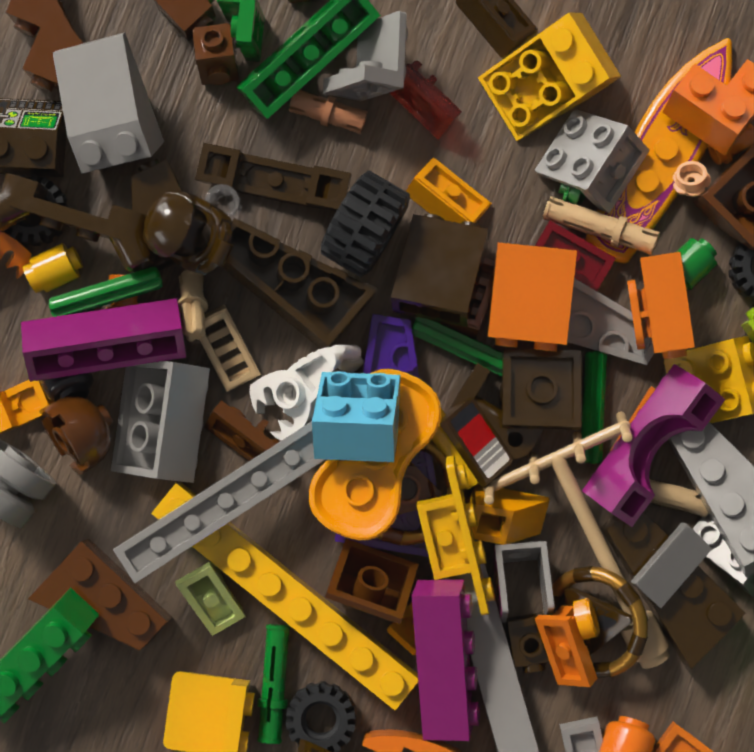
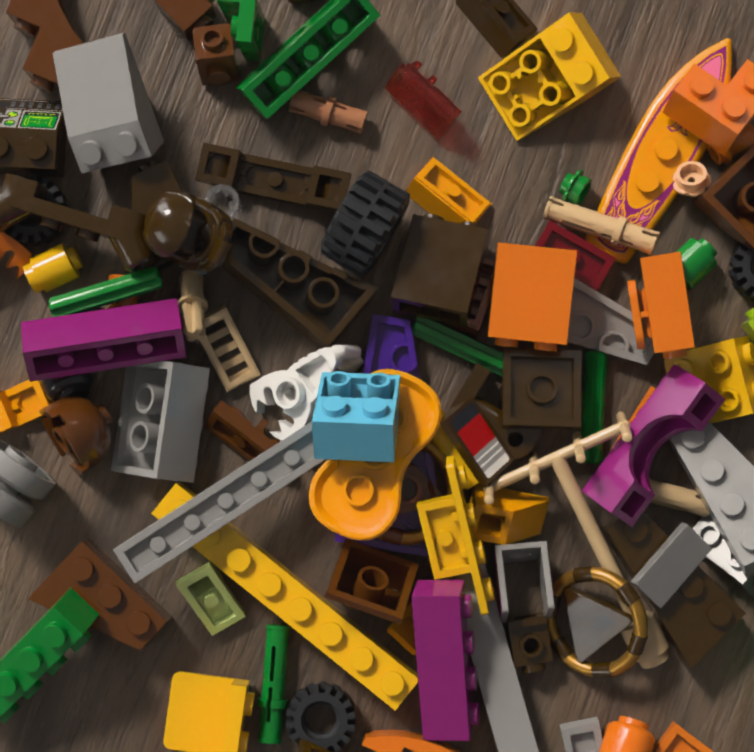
light grey bracket [323,11,408,101] -> none
light grey bracket [535,109,650,213] -> none
orange plate [535,605,598,687] -> none
light orange tile [573,598,600,640] -> none

